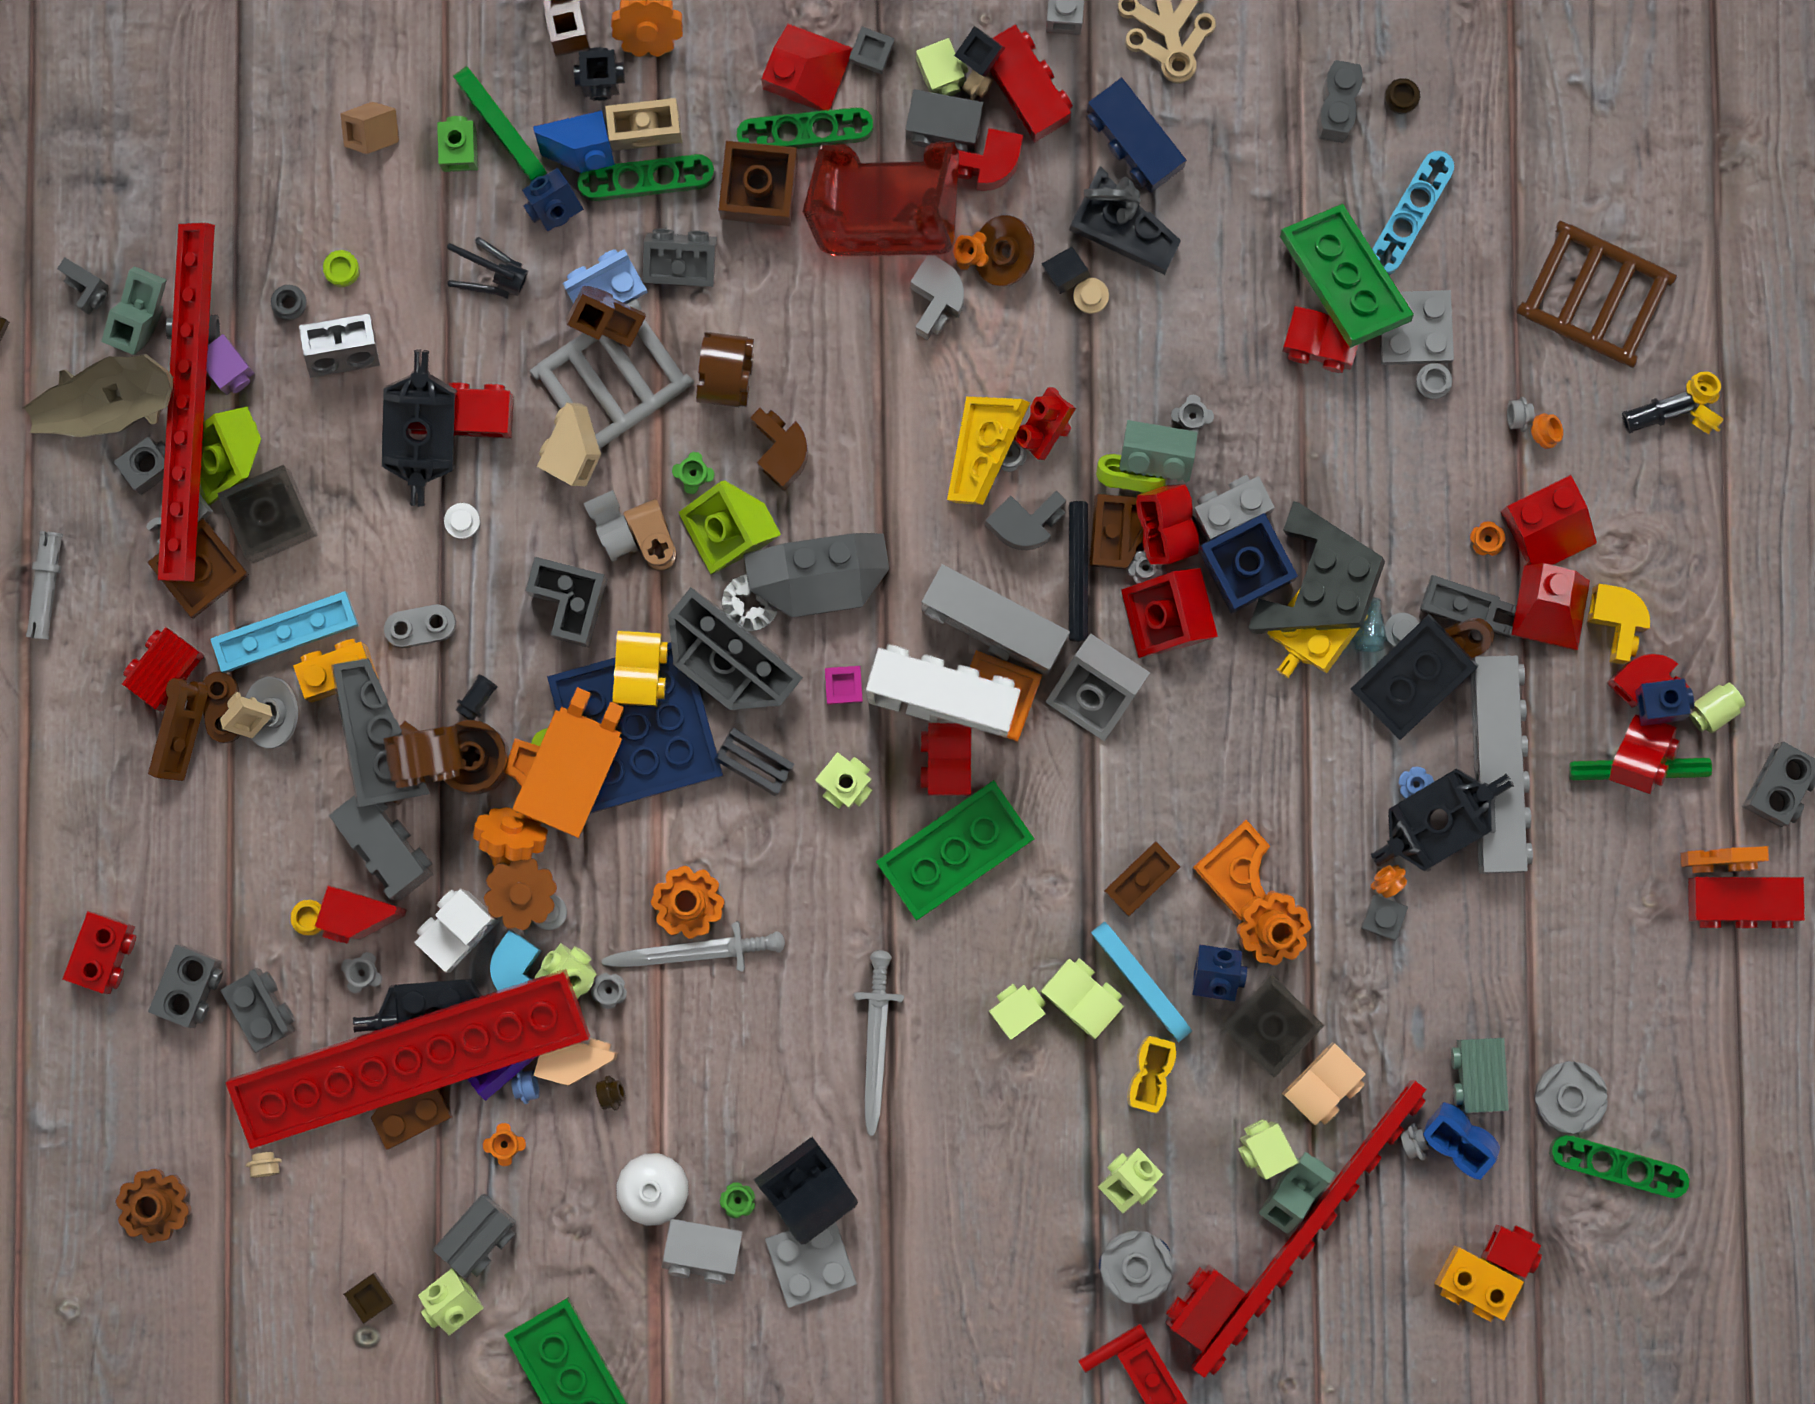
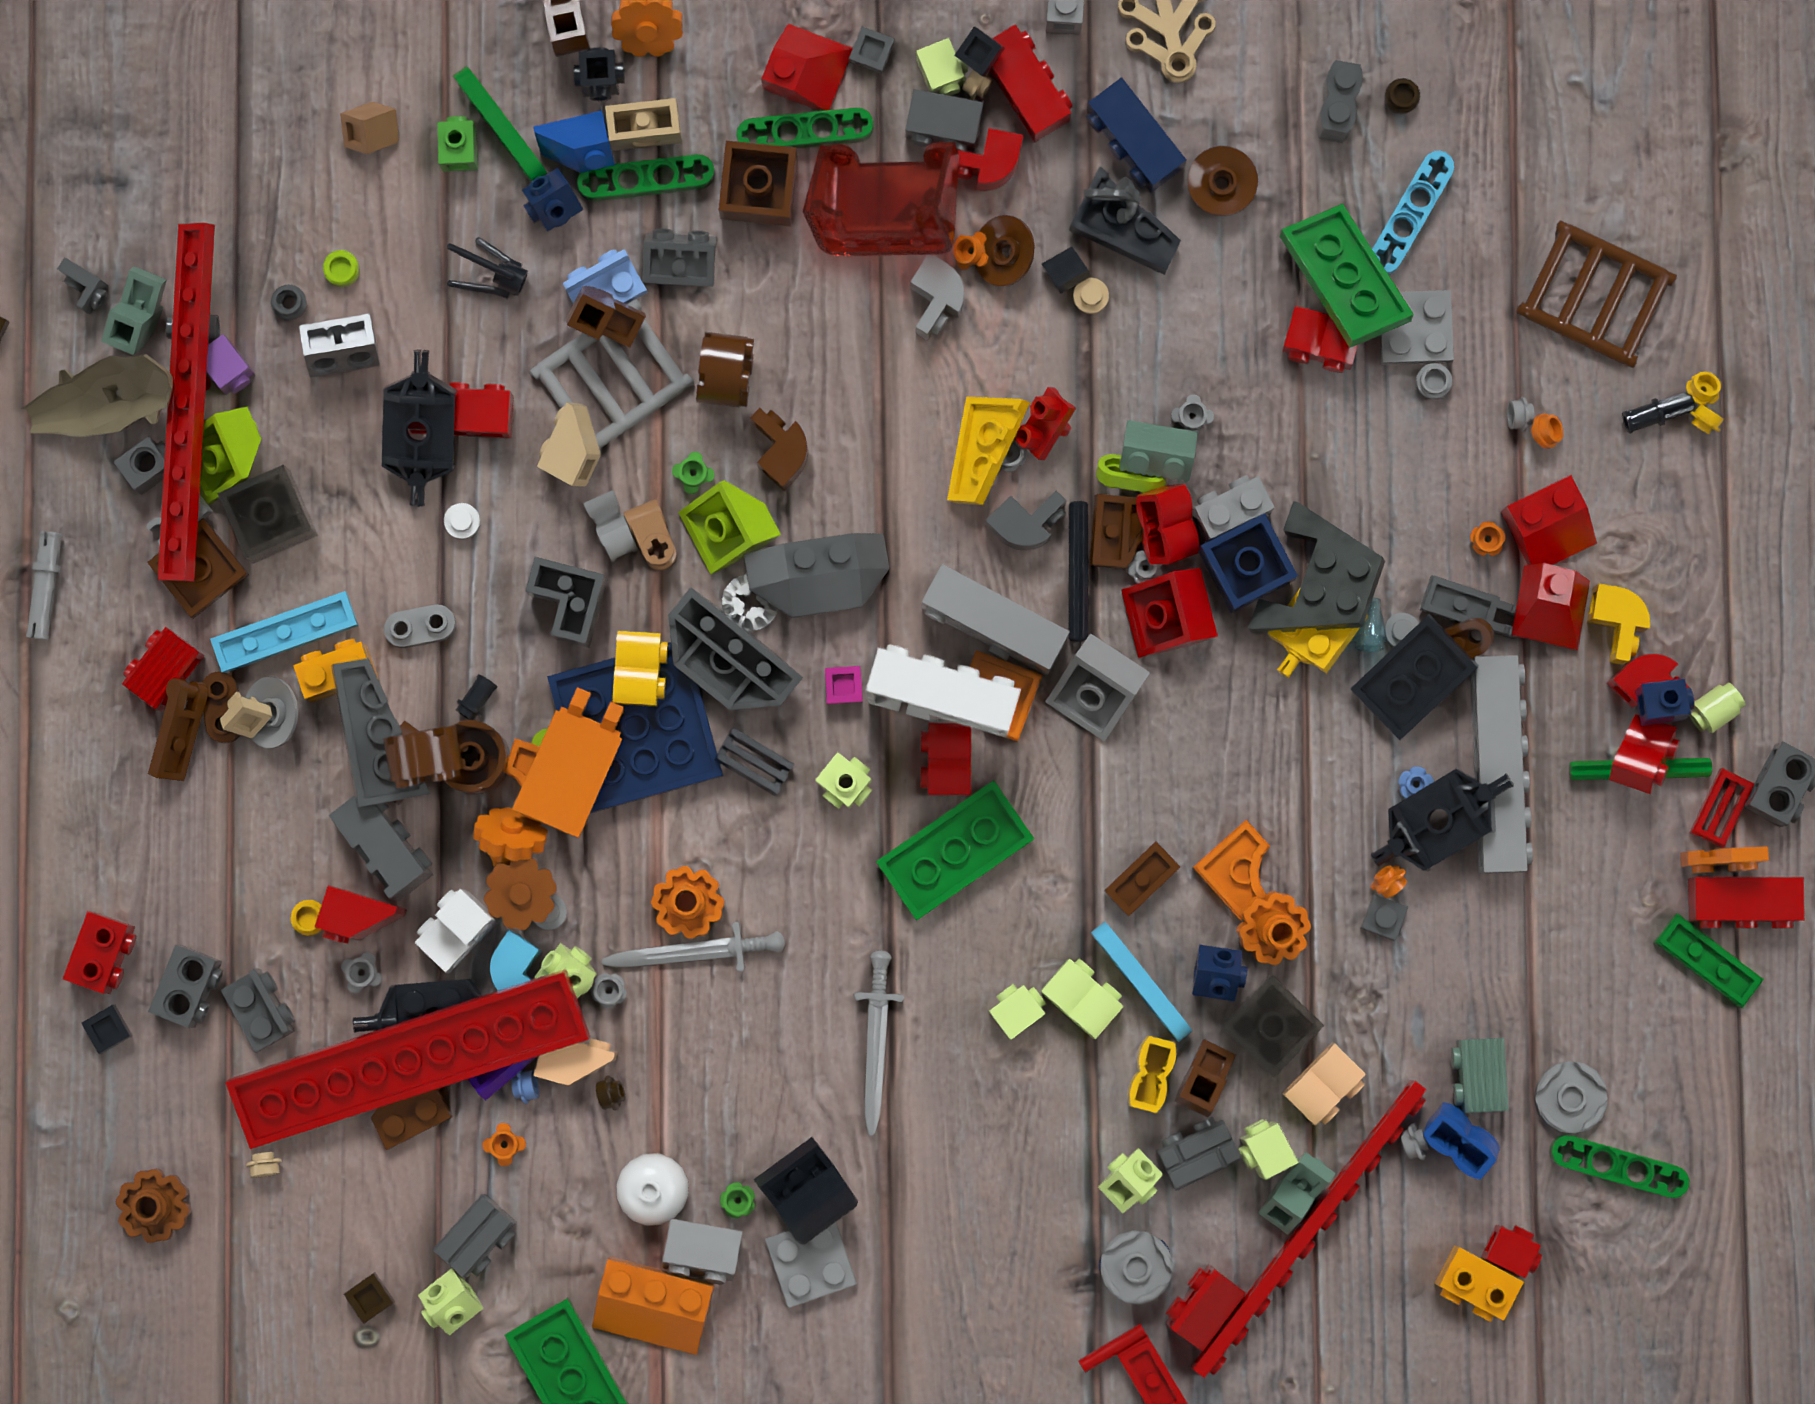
none -> black plate [81,1005,133,1054]
none -> orange slope [592,1257,715,1355]
none -> dark grey brick [1156,1116,1242,1191]
none -> reddish brown brick [1175,1039,1236,1118]
none -> reddish brown dish [1187,146,1258,216]
none -> green tile [1654,913,1764,1008]
none -> red tile [1689,768,1754,849]

